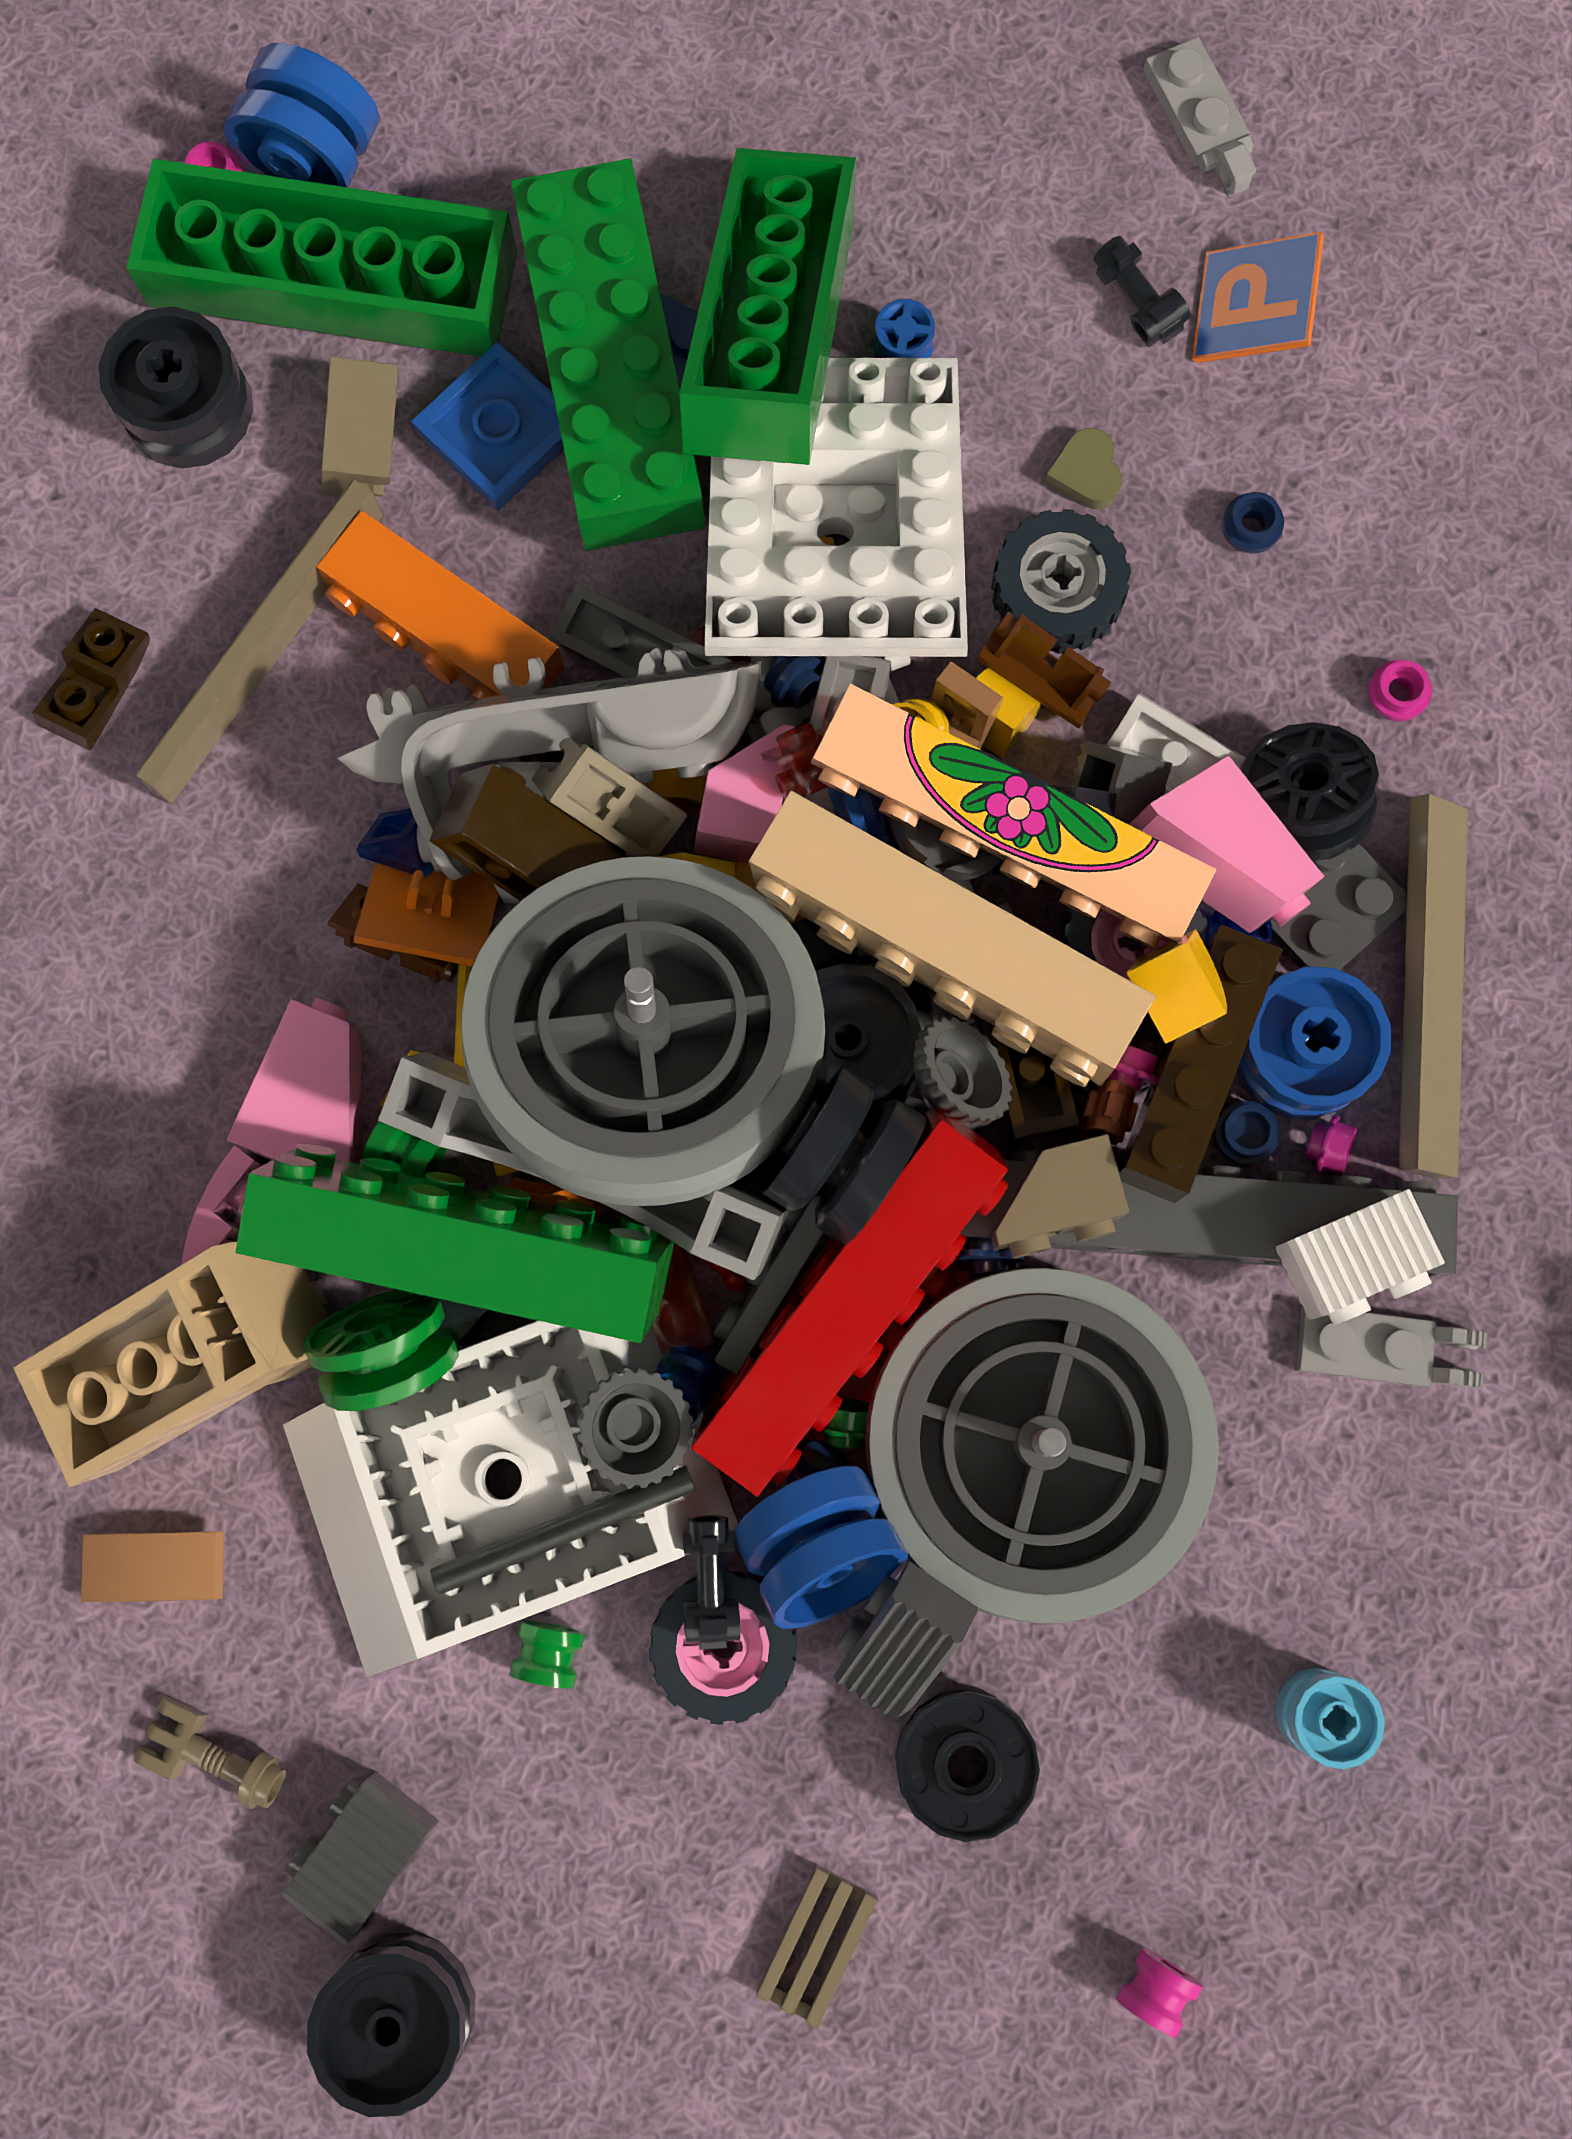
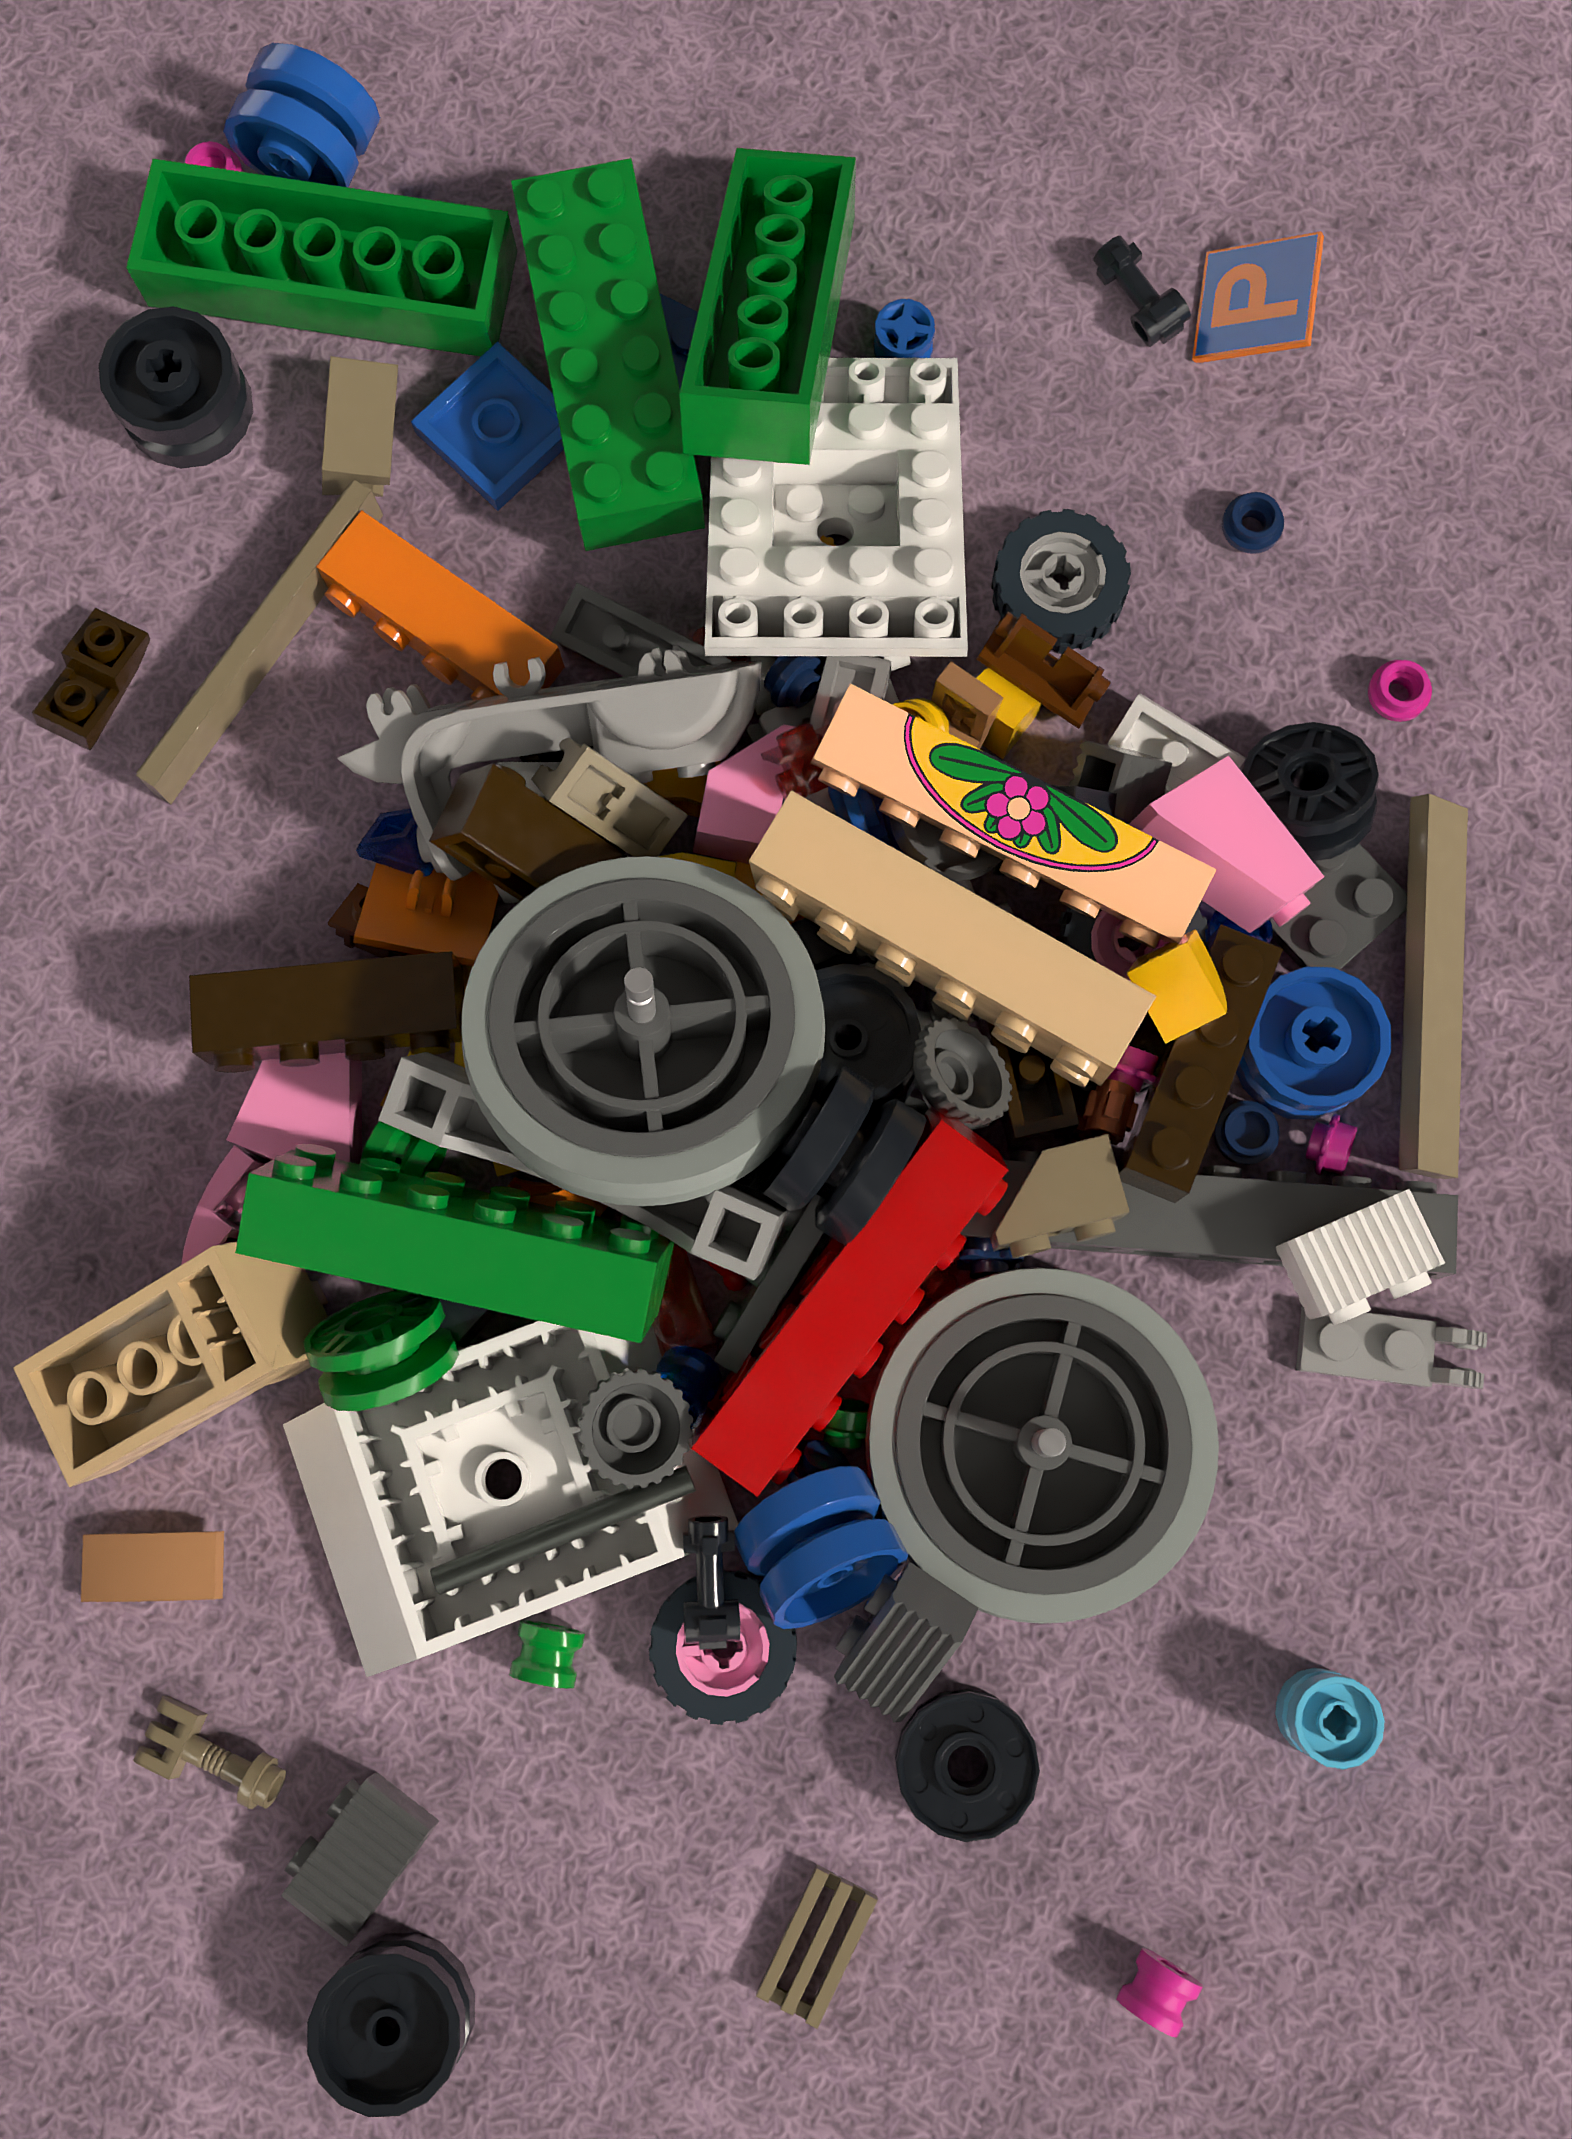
olive tile [1045,428,1122,509] -> none
light grey hinge [1143,37,1256,197] -> none
none -> dark brown brick [189,951,464,1073]

